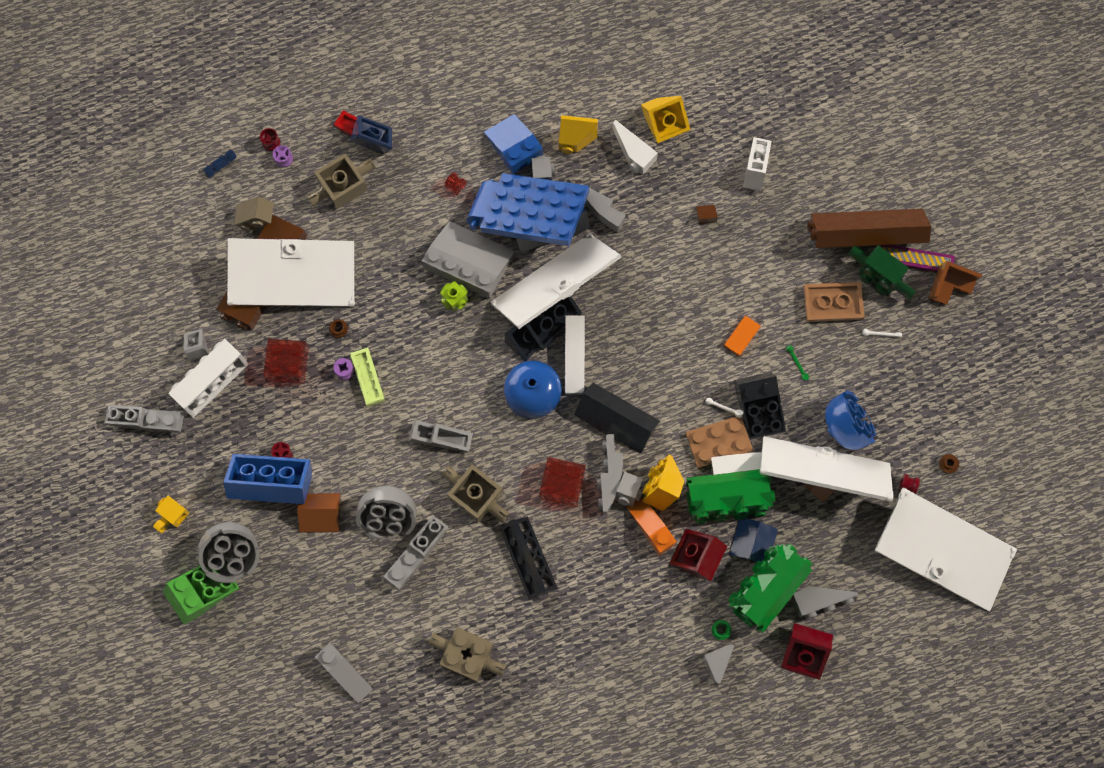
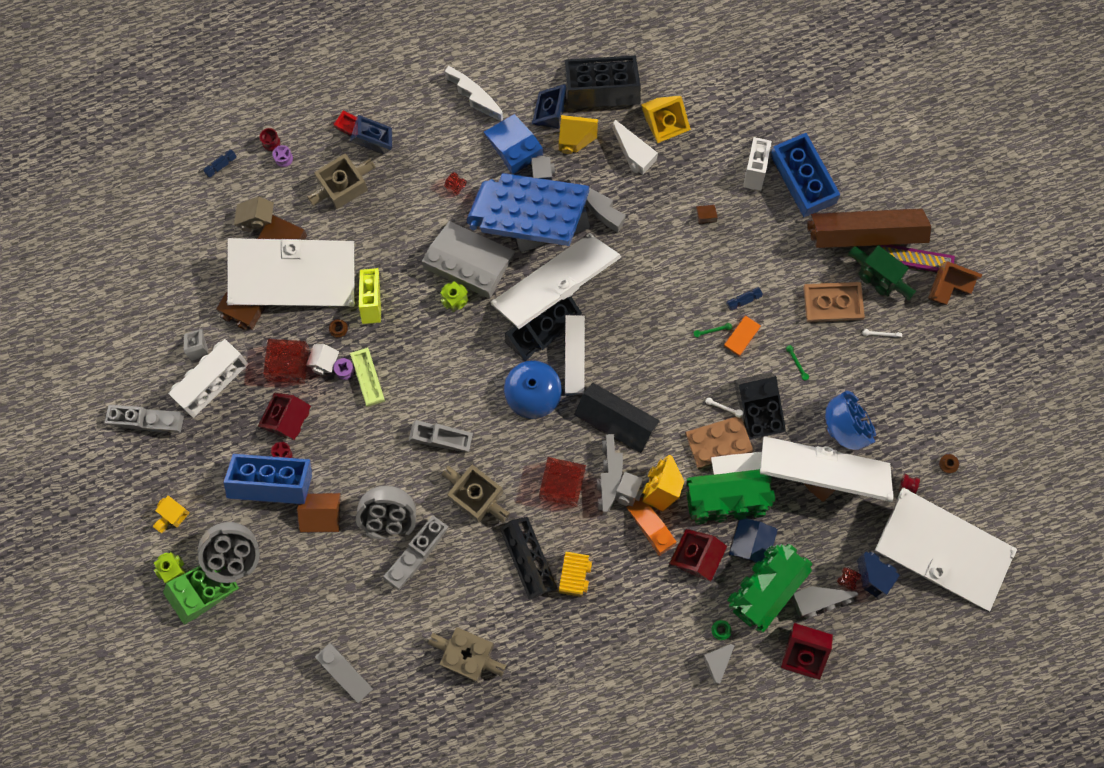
none -> lime brick [154,552,186,583]
none -> dark red slope [258,392,311,440]
none -> white brick [306,344,339,375]
none -> neon yellow slope [359,268,381,324]
none -> white slope [445,66,503,121]
none -> dark blue slope [532,84,566,129]
none -> yellow brick [559,552,592,597]
none -> black slope [565,55,641,109]
none -> green hinge [693,323,732,338]
none -> dark blue axle [727,287,763,311]
none -> blue brick [770,133,840,217]
none -> clear red wheel [837,567,862,591]
none -> dark blue slope [857,551,900,600]

